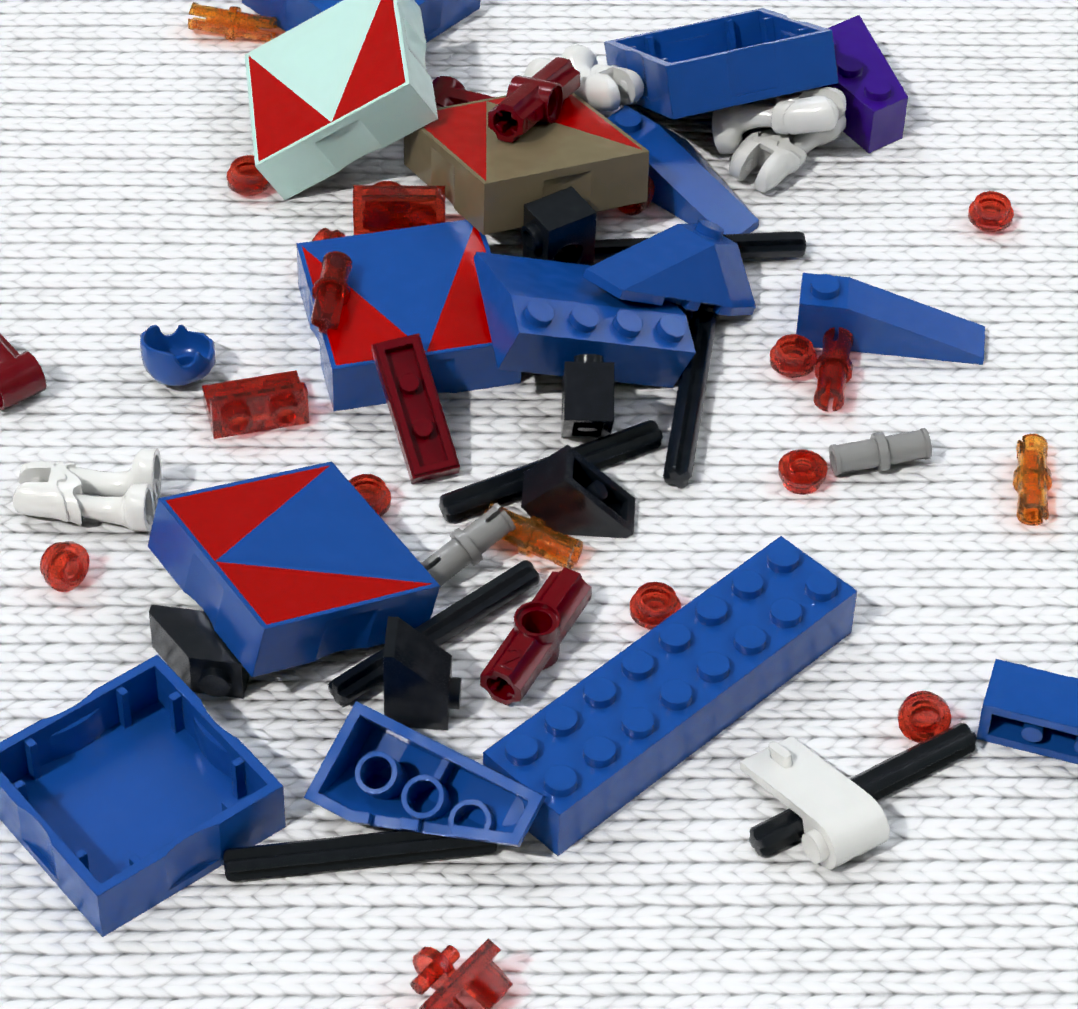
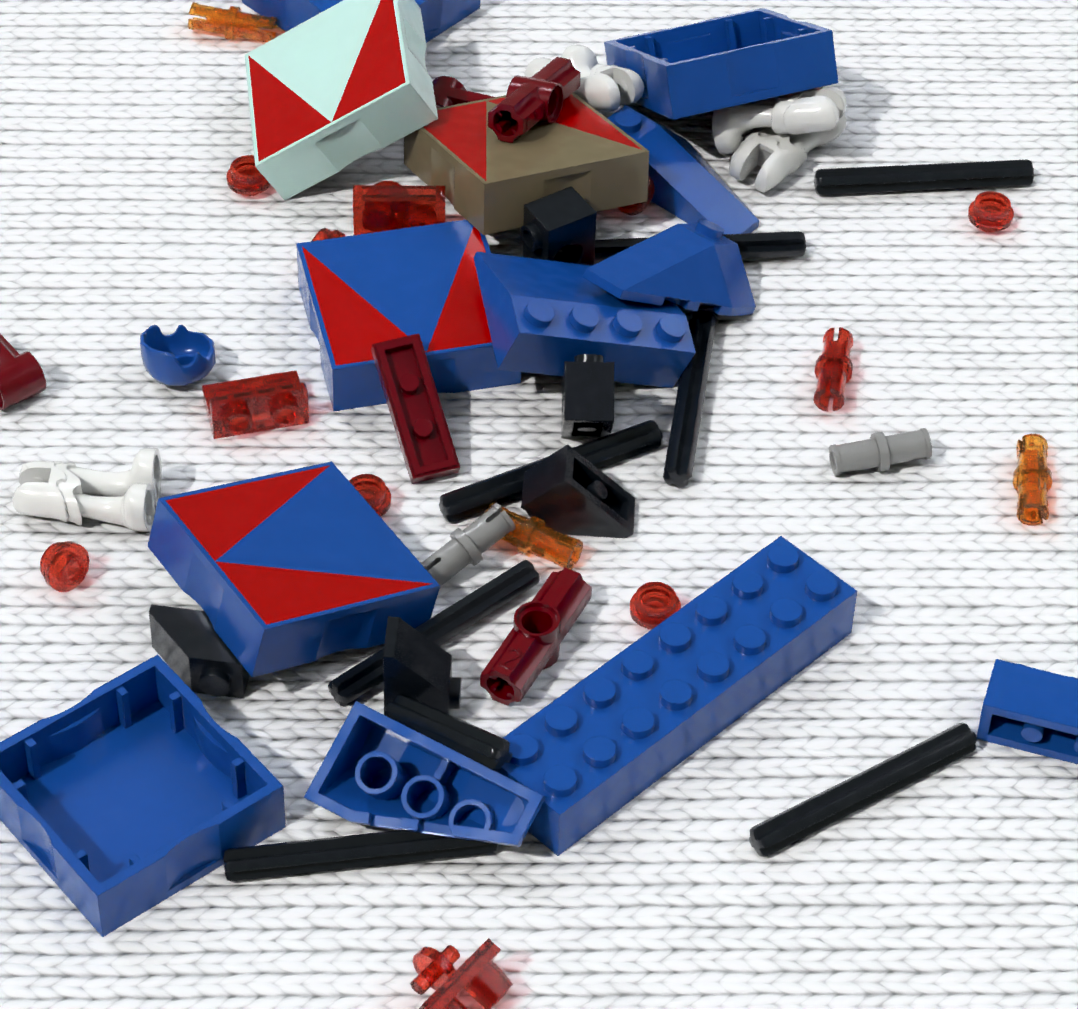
clear red axle [311,251,352,334] -> none
white door [739,736,890,869] -> none
clear red plate [769,334,817,378] -> none
clear red plate [778,449,828,495] -> none
blue wedge [795,273,985,365] -> none
dark purple wedge [823,15,908,154] -> none
clear red plate [897,691,951,743] -> none
none -> black axle [385,695,513,770]
none -> black axle [814,159,1034,196]

